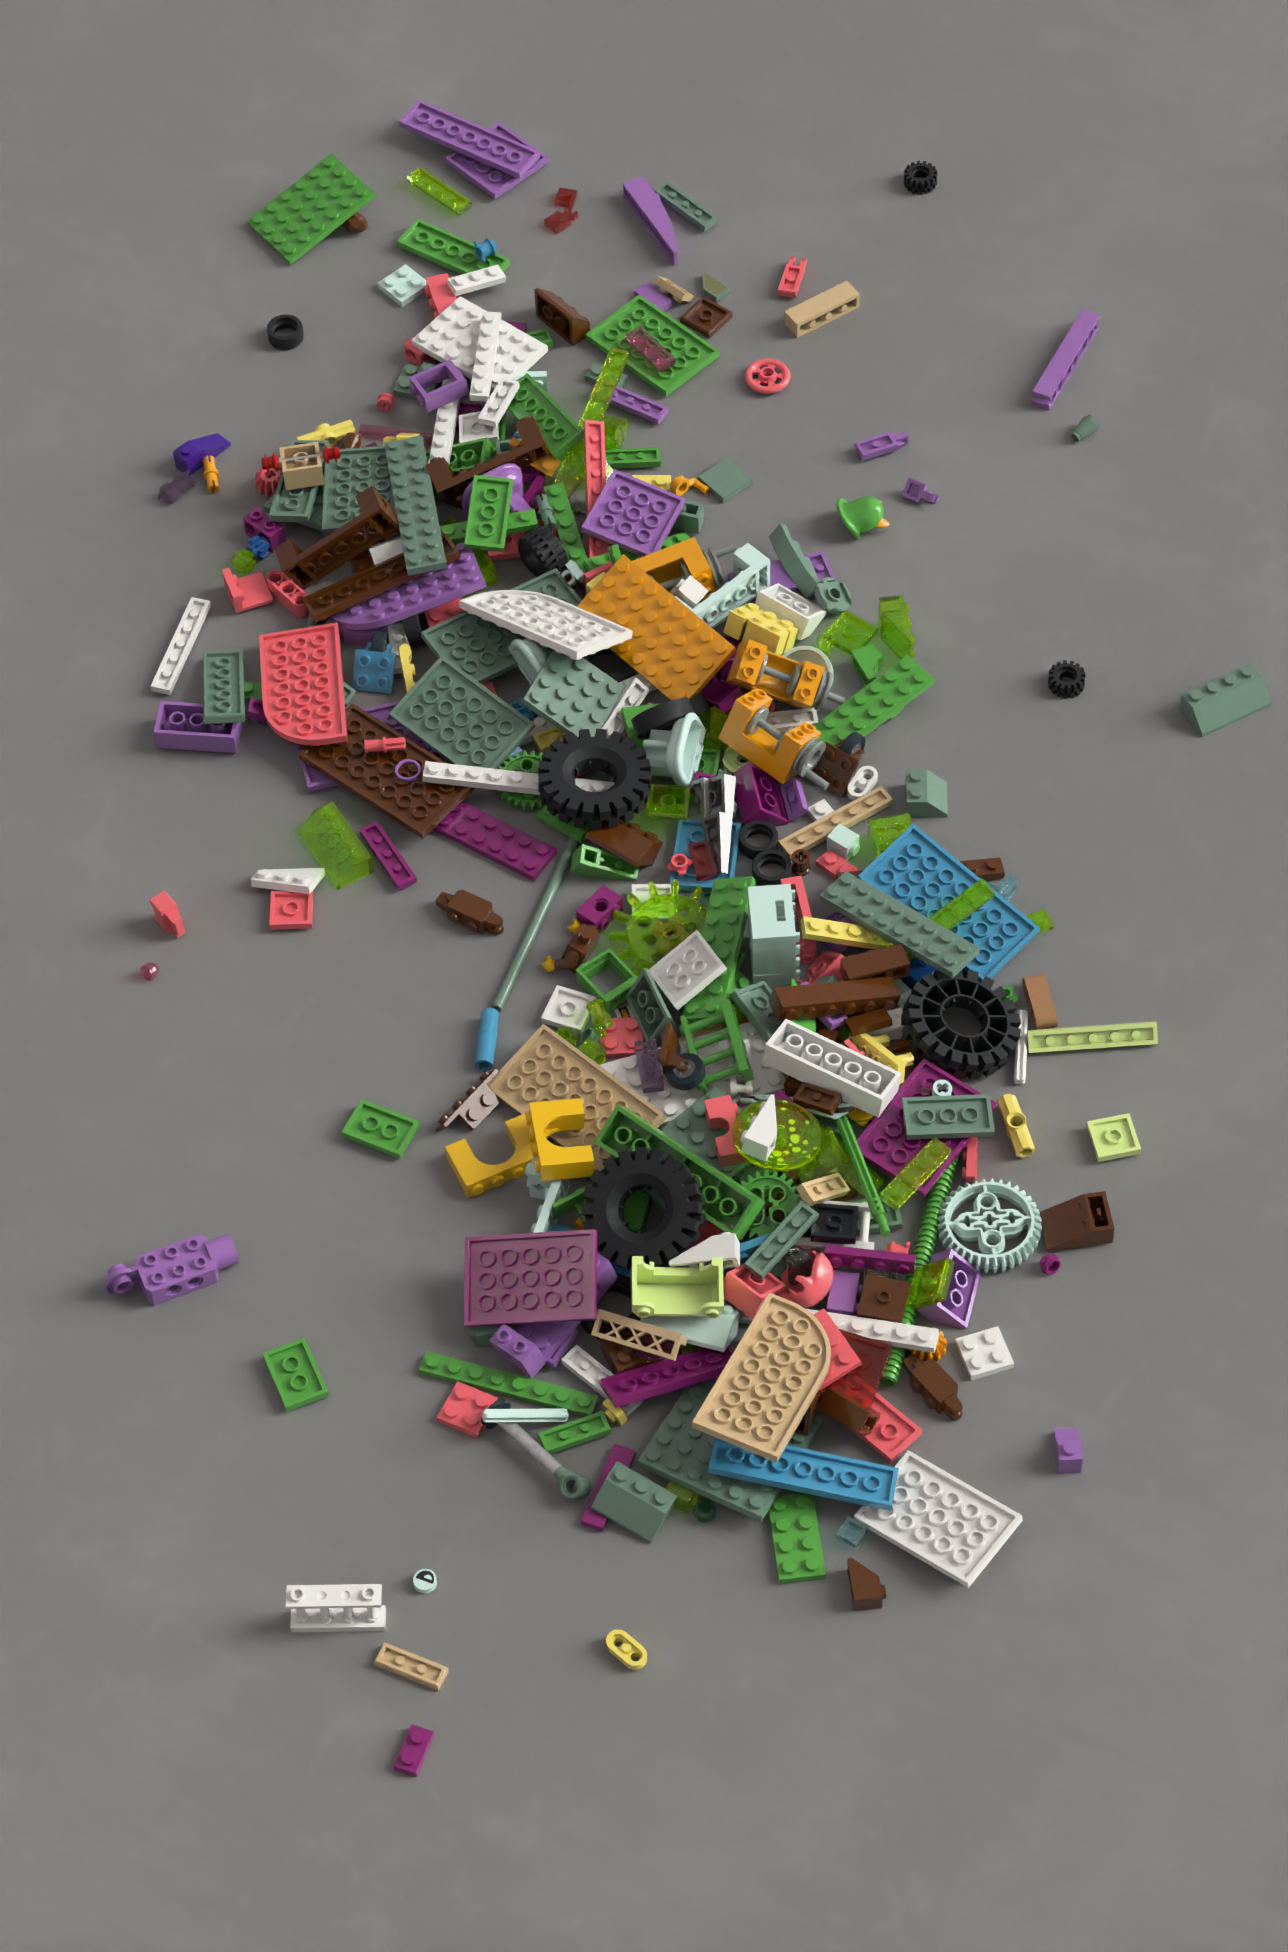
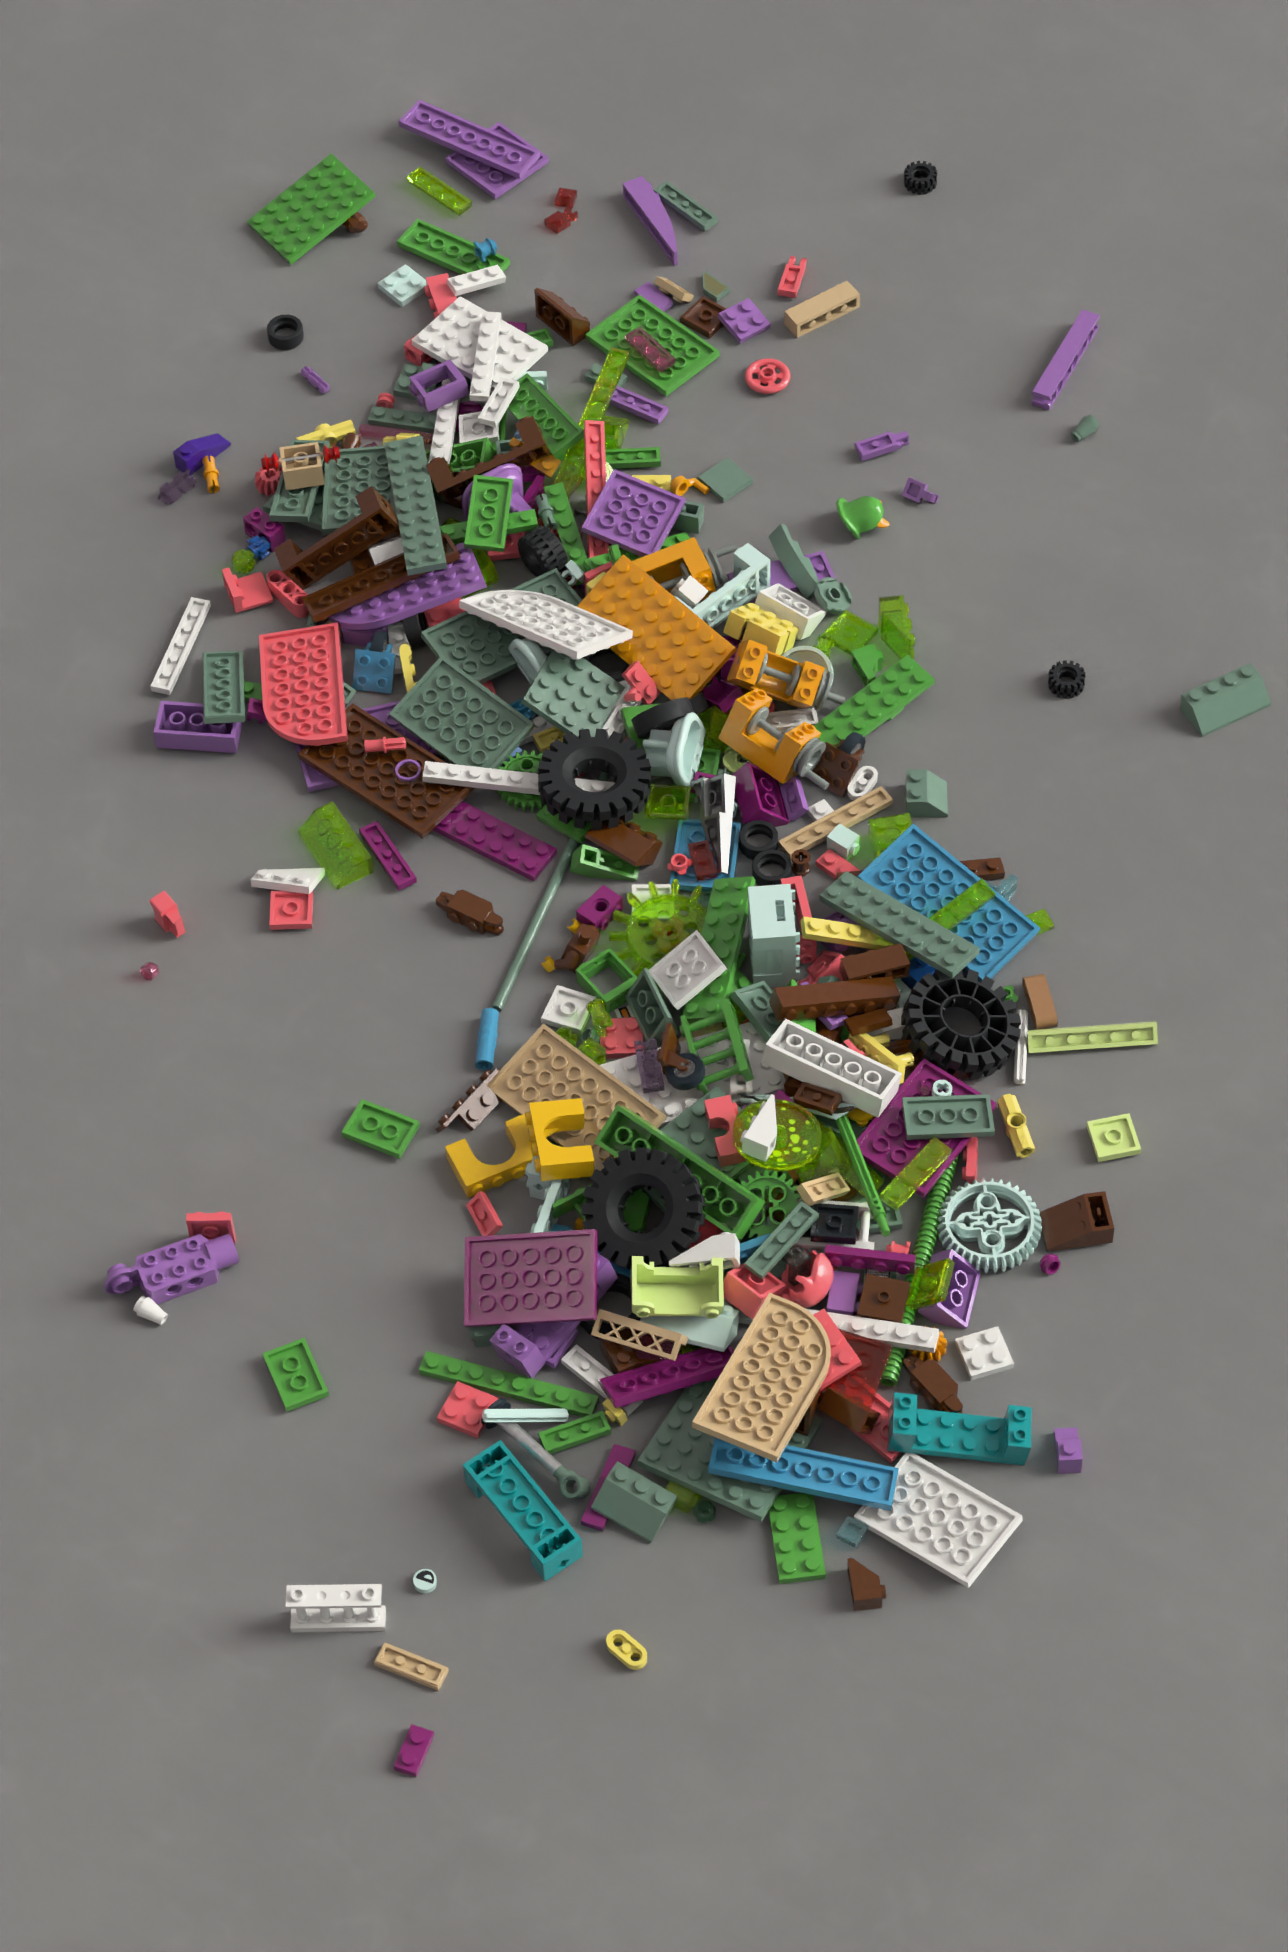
none -> white cone [133,1296,168,1325]
none -> coral plate [186,1211,236,1244]
none -> medium lavender axle [301,366,330,394]
none -> sand green plate [368,406,437,434]
none -> teal plate [463,1440,583,1582]
none -> coral plate [466,1191,503,1236]
none -> coral plate [622,661,661,705]
none -> medium lavender plate [718,298,771,344]
none -> teal plate [887,1392,1032,1465]

